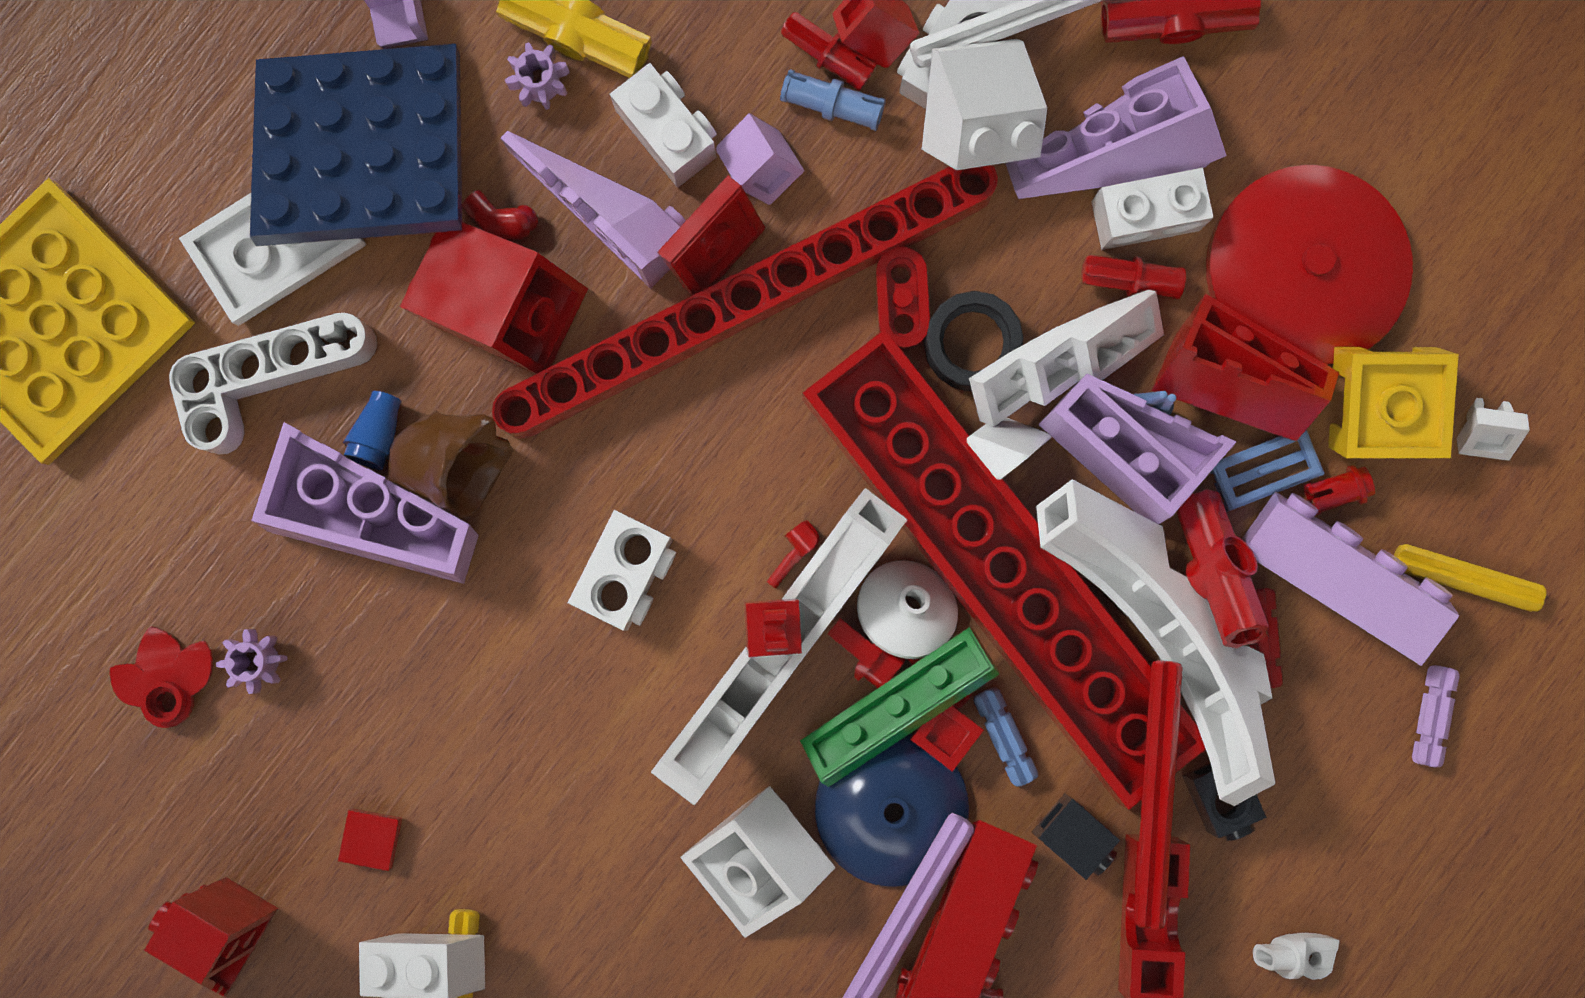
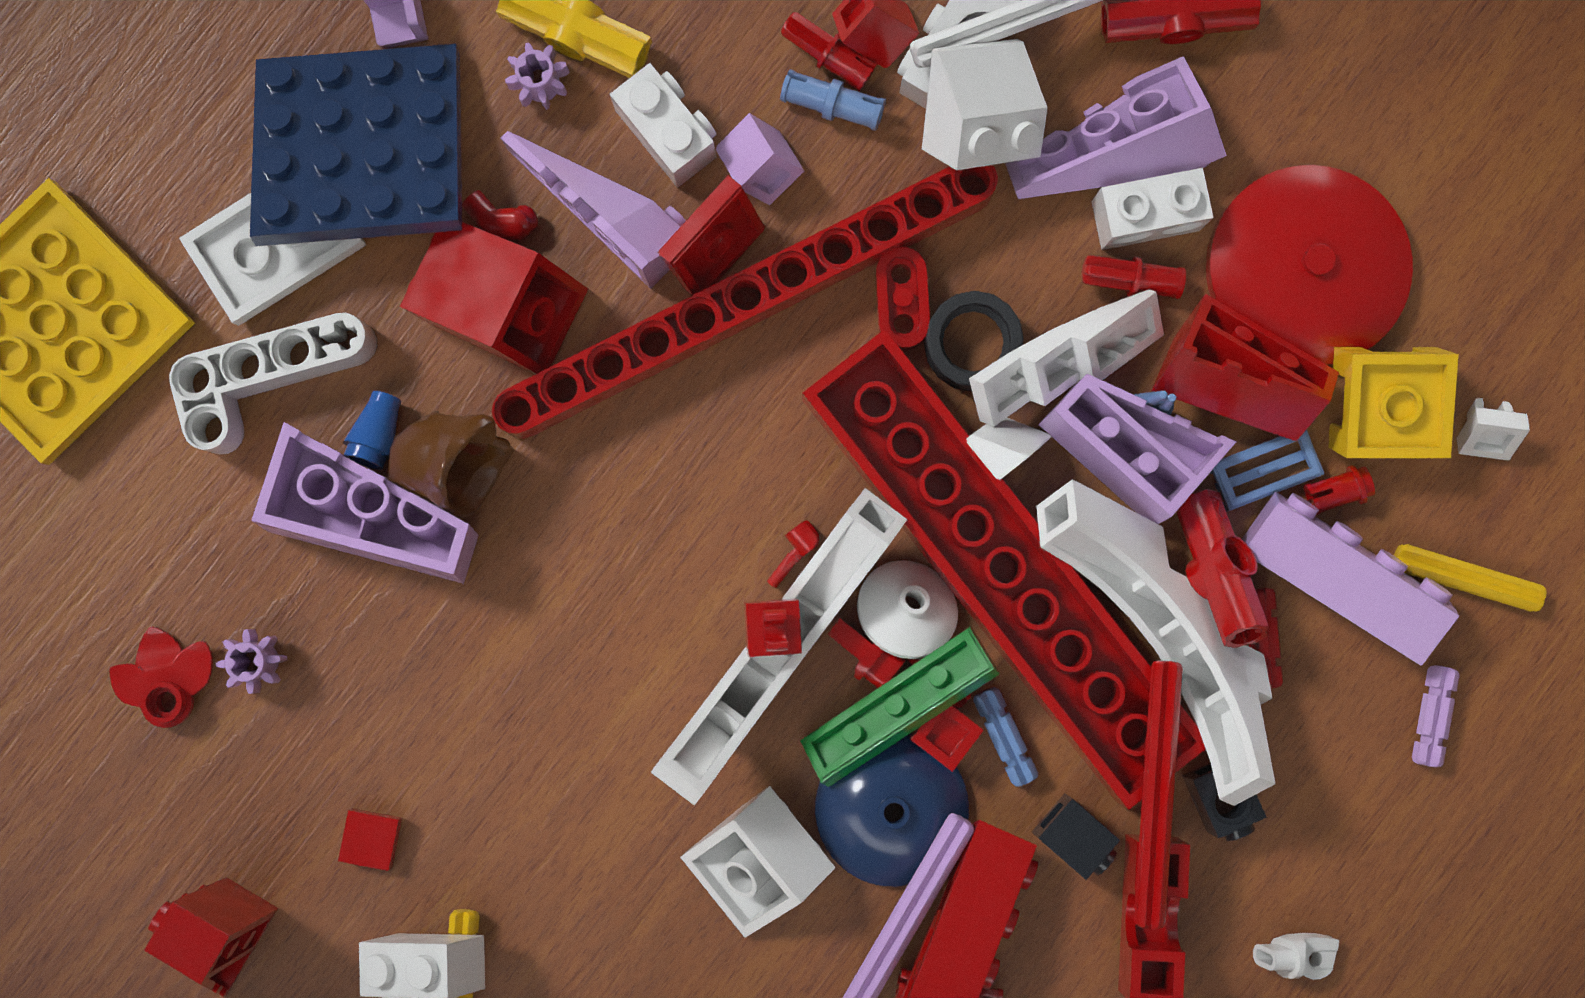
white brick [568,510,676,631] -> none

